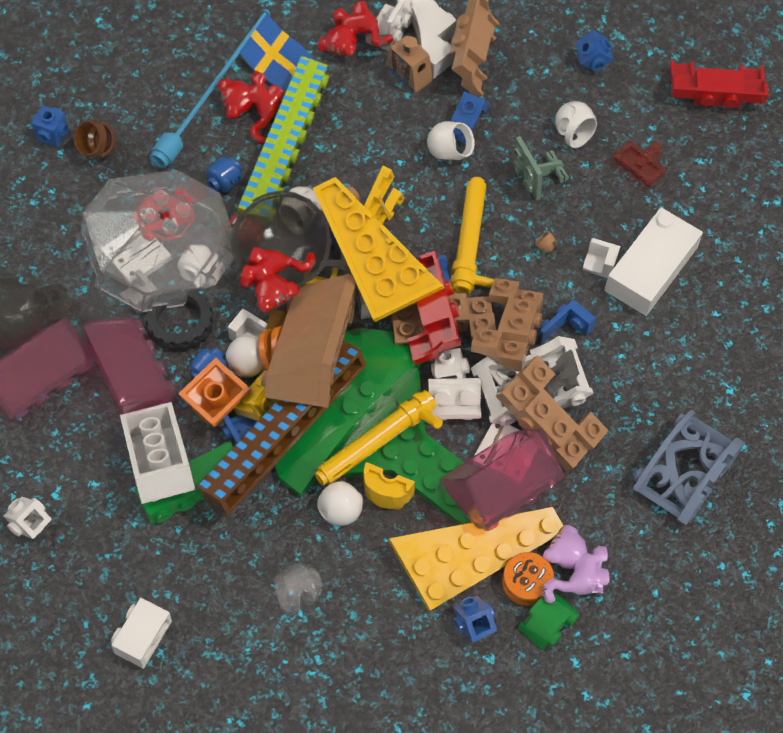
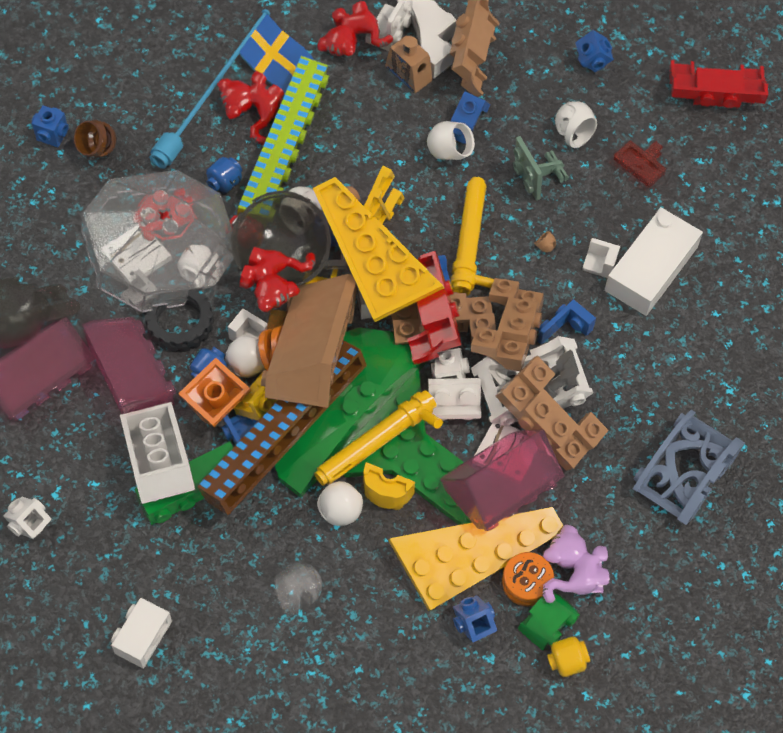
none -> yellow head [547,636,590,677]

